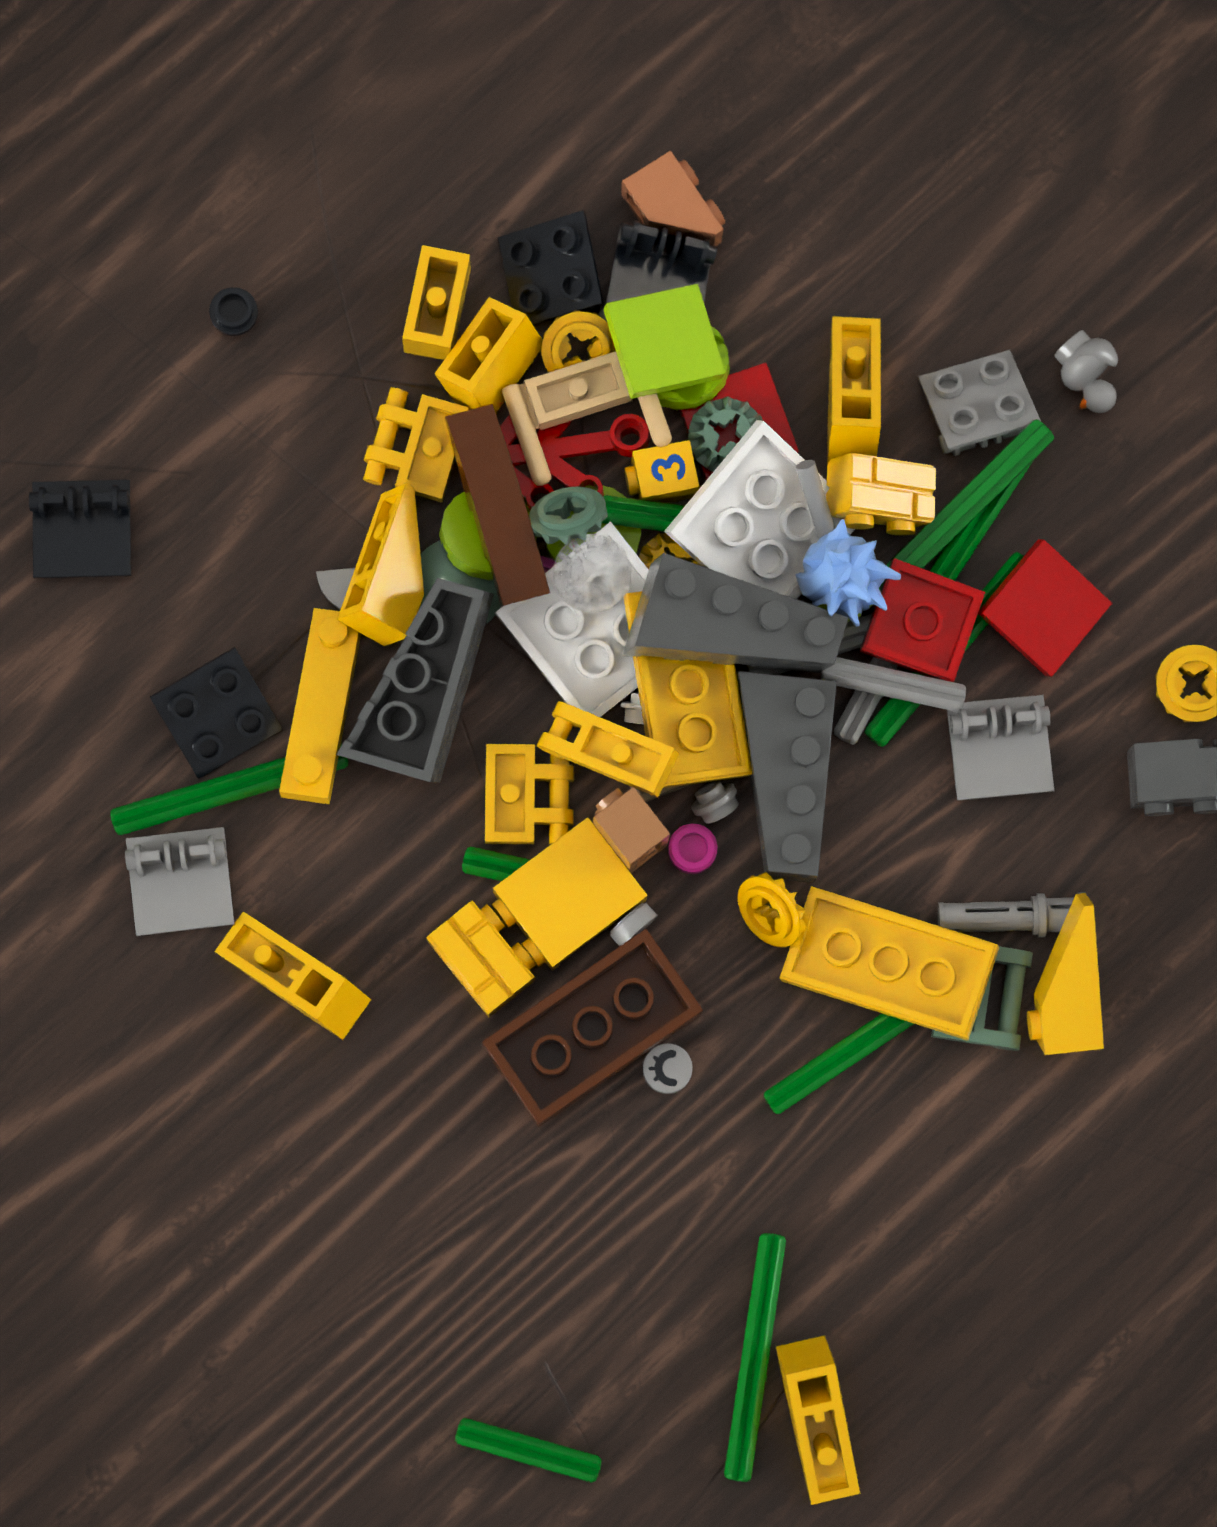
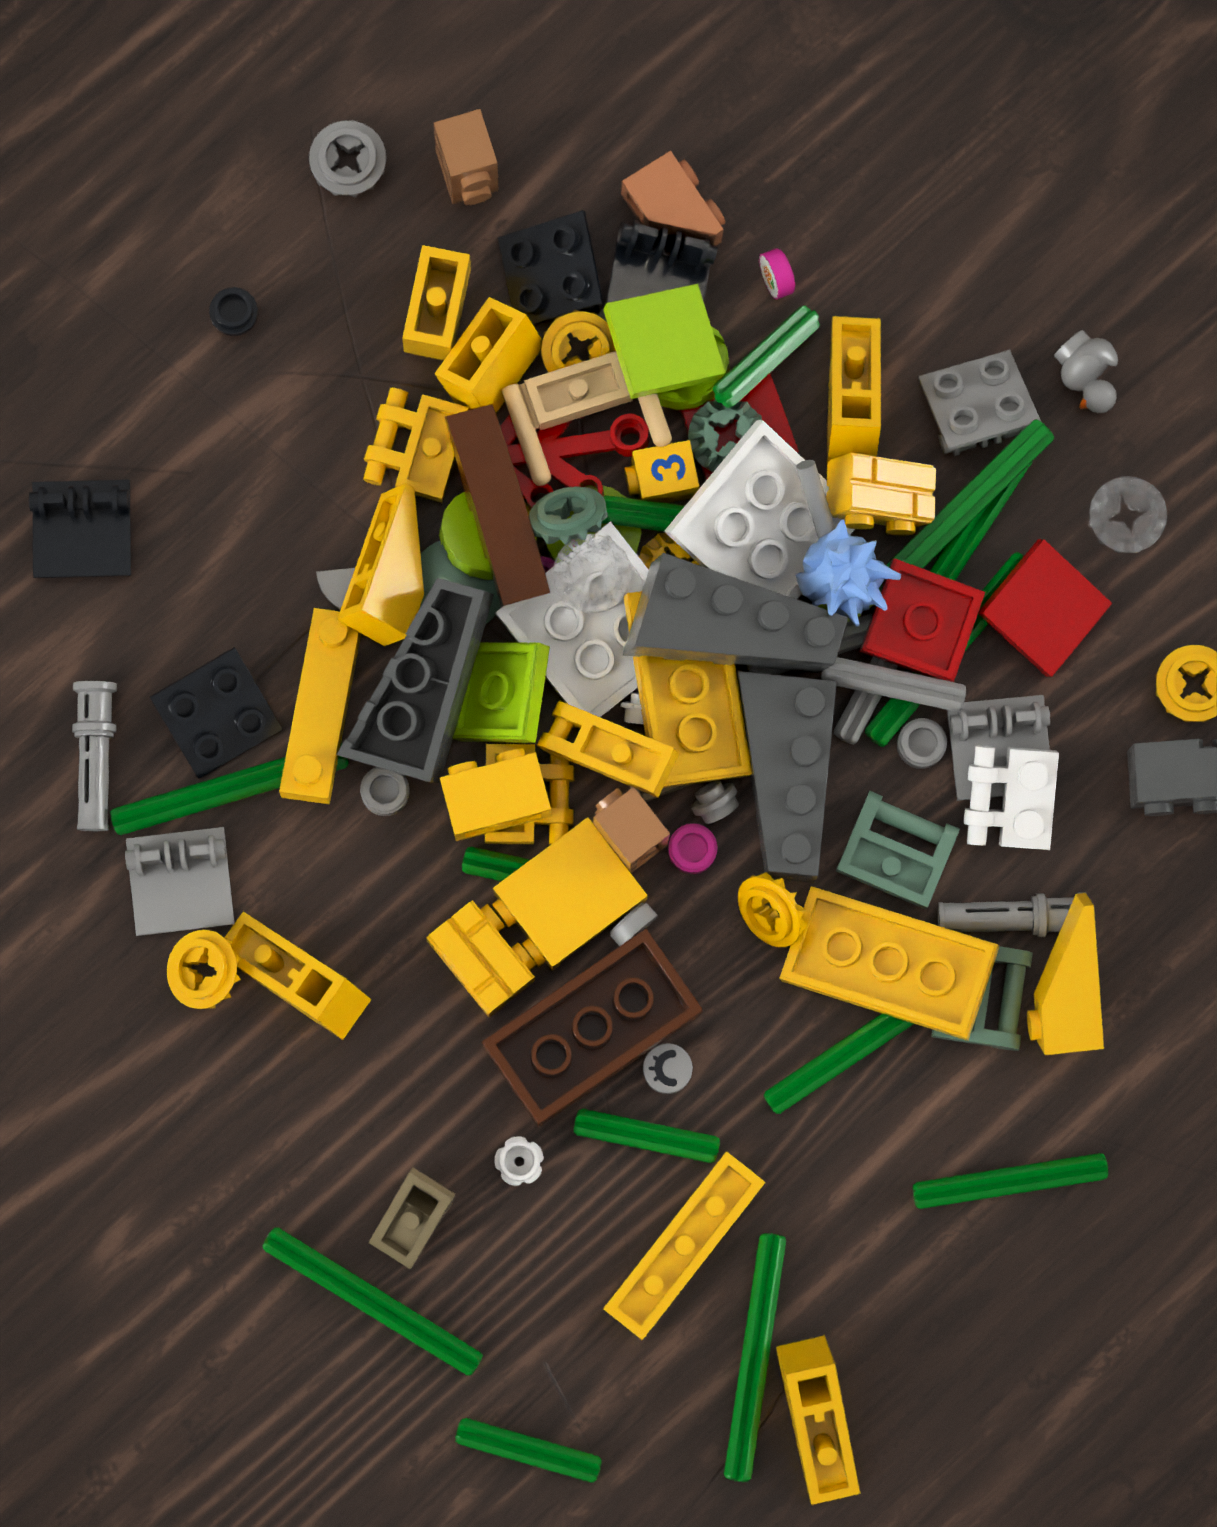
none -> light grey pin [72,681,117,831]
none -> yellow gear [167,930,241,1009]
none -> green axle [262,1227,483,1376]
none -> light grey gear [309,120,386,198]
none -> light grey tile [360,767,410,816]
none -> dark tan slope [368,1168,455,1269]
none -> medium nougat brick [434,109,498,205]
none -> yellow brick [440,748,551,841]
none -> lime tile [453,643,550,743]
none -> white plate [495,1137,544,1186]
none -> green axle [574,1109,720,1163]
none -> yellow plate [603,1151,766,1340]
none -> axle [713,305,820,408]
none -> dark pink tile [759,248,795,300]
none -> sand green plate [836,790,960,910]
none -> light grey tile [897,718,947,769]
none -> green axle [912,1153,1108,1209]
none -> white plate [964,745,1059,850]
none -> clear gear [1089,476,1167,554]

